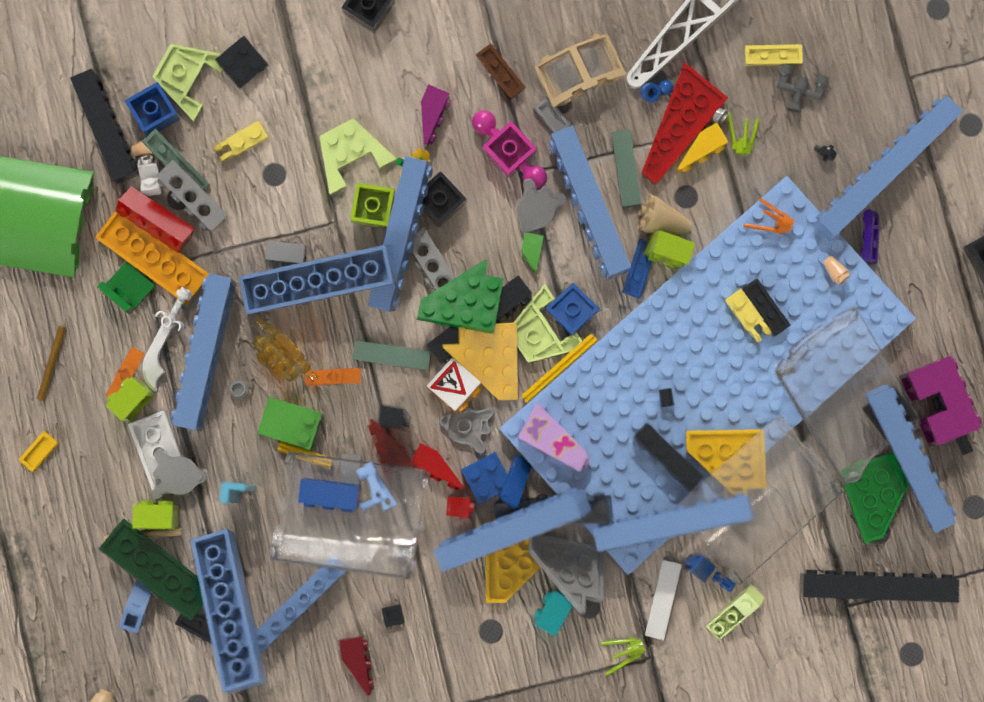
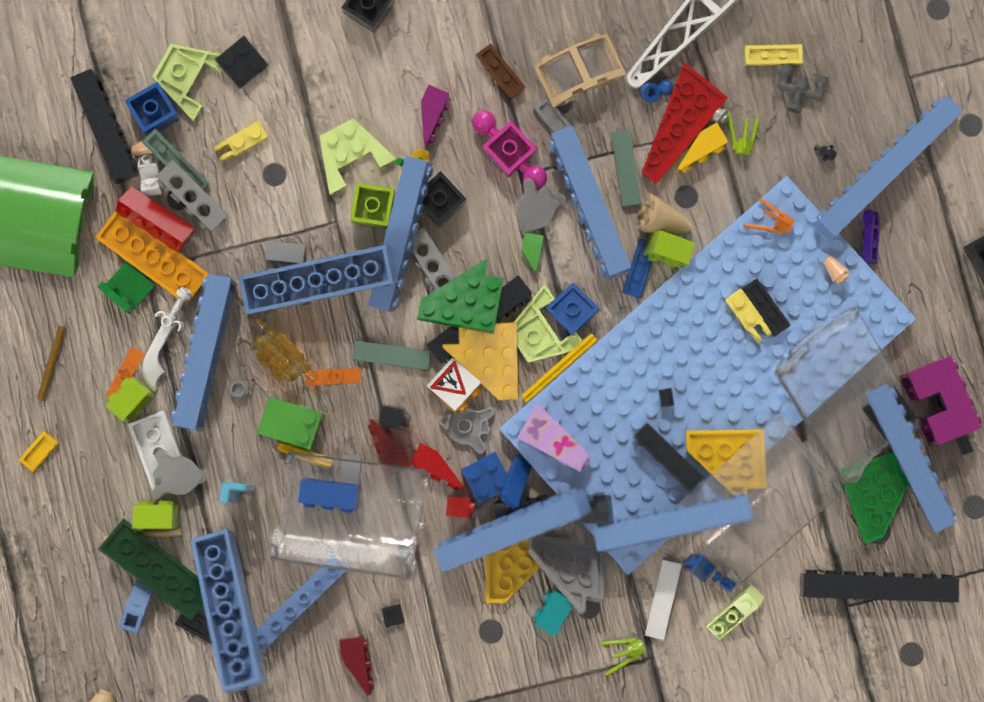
light blue piece [357,461,398,513] -> none

